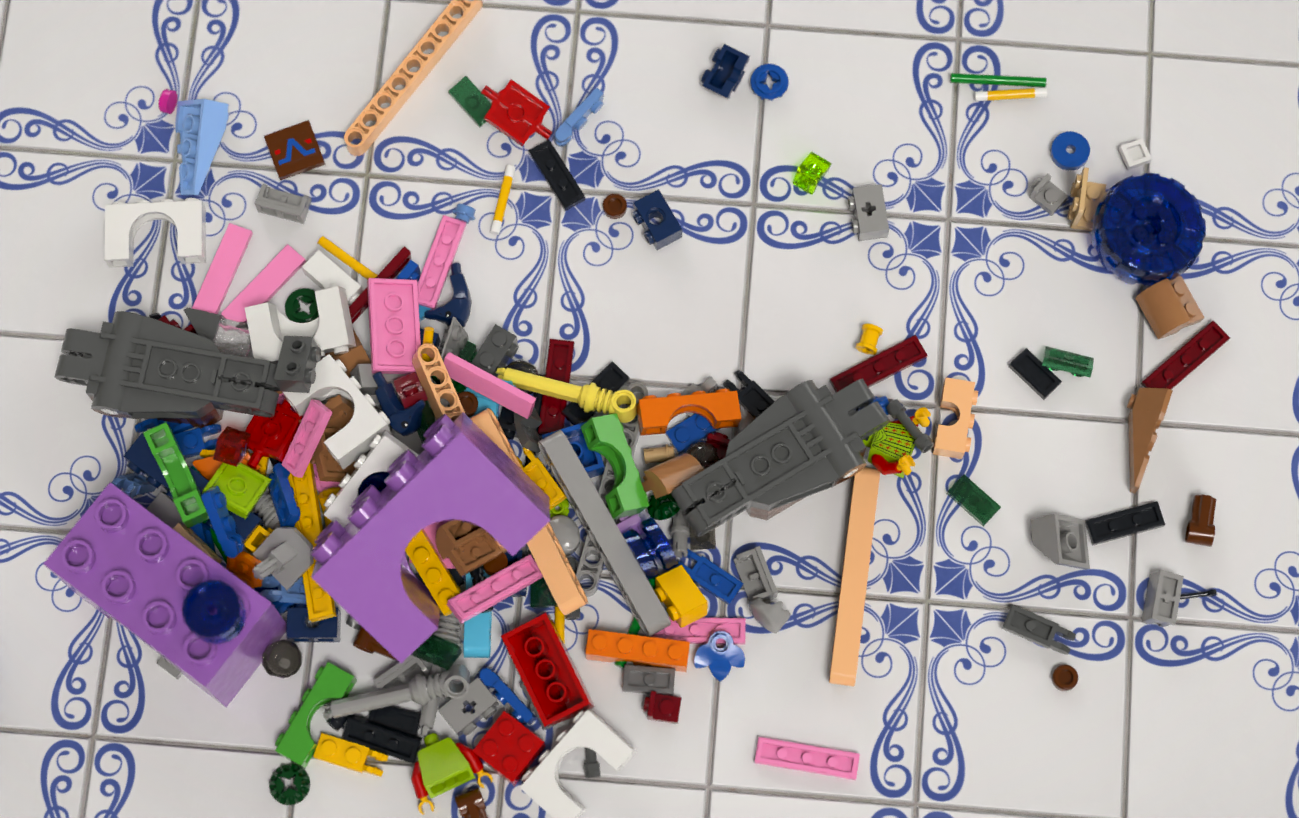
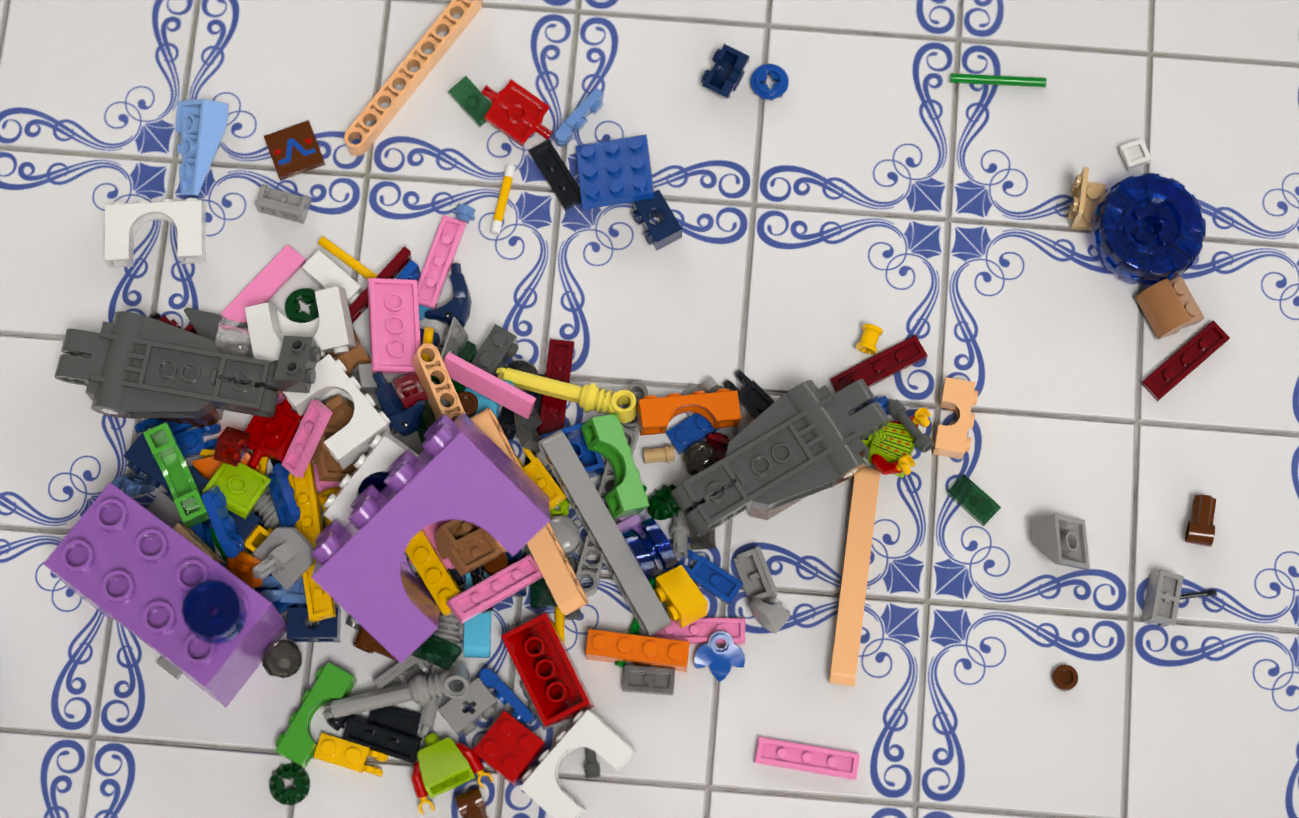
dark pink tile [158,89,177,114] -> none
bright pink tile [192,223,253,314] -> none
black tile [561,361,630,425] -> none
reddish brown tile [603,194,627,219] -> none
medium nougat brick [642,453,704,499] -> none
dark red bracket [643,691,682,724] -> none
clear neon green bracket [792,151,832,195] -> none
light grey brick [848,184,889,241] -> none
yellow bar [974,88,1047,101] -> none
dark grey hinge [1002,605,1076,655] -> none
black tile [1008,348,1062,400] -> none
light grey bracket [1030,174,1068,216] -> none
clear green plate [1042,346,1094,377] -> none
blue piece [1050,131,1090,171] -> none
black tile [1085,501,1165,546] -> none
medium nougat wedge [1127,388,1173,494] -> none
none -> blue plate [576,134,655,210]

